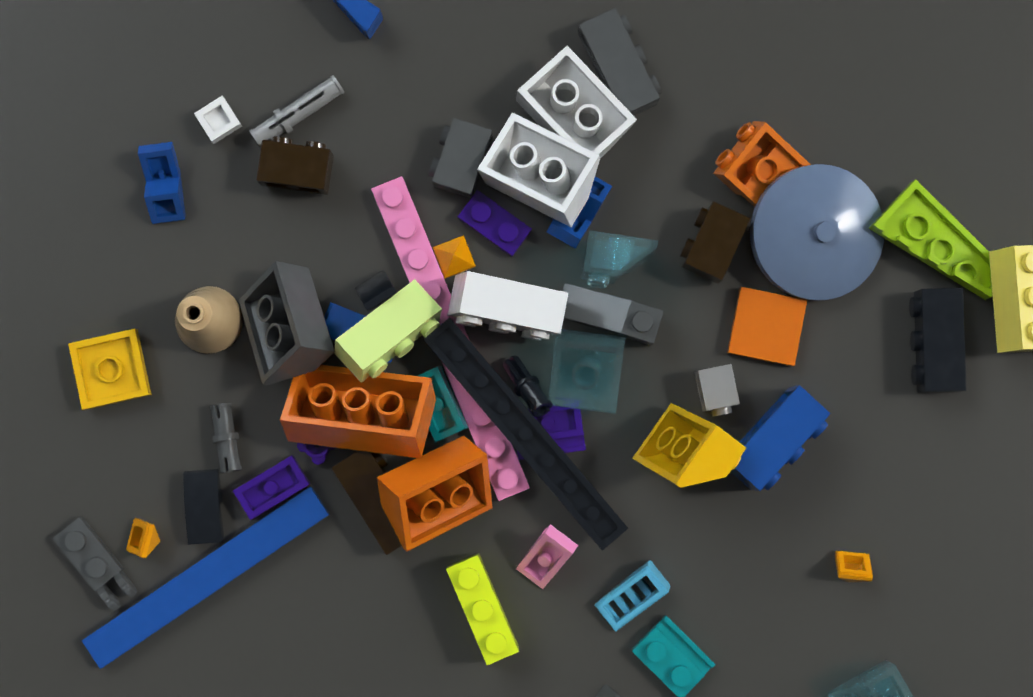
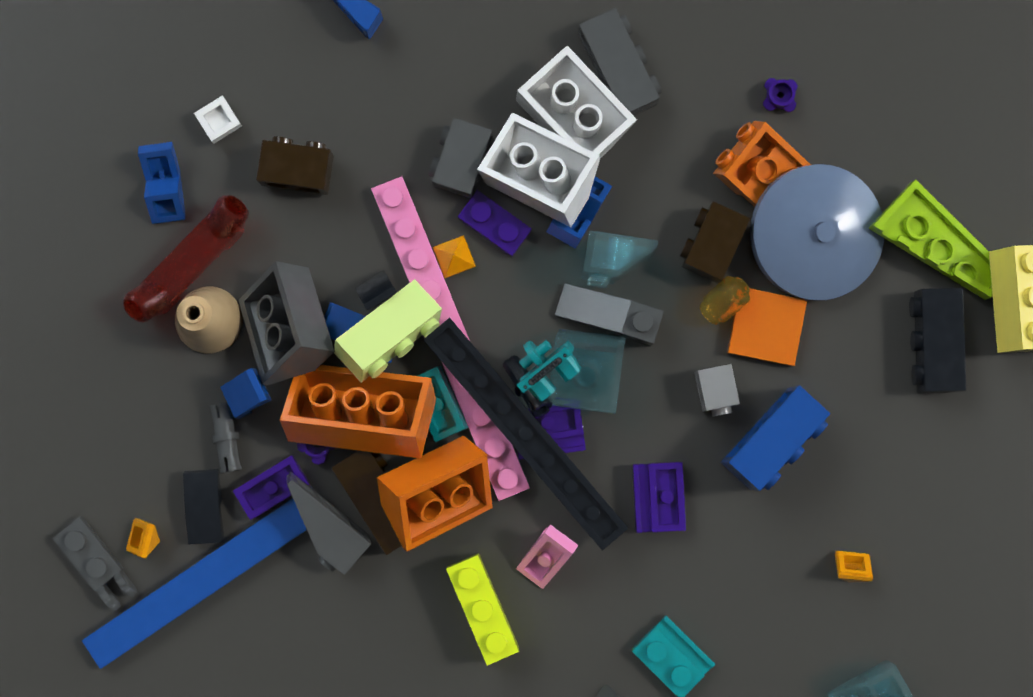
yellow plate [68,328,152,410] -> none
light grey pin [249,75,345,148] -> none
white brick [447,271,568,341] -> none
medium azure slope [594,560,671,632] -> none
yellow slope [632,403,746,488] -> none
none -> clear red plate [123,195,249,323]
none -> blue slope [220,368,272,419]
none -> dark grey slope [286,472,371,575]
none -> teal hips [517,340,581,402]
none -> dark purple plate [632,462,686,533]
none -> clear yellow brick [700,276,750,325]
none -> dark purple plate [763,78,798,113]

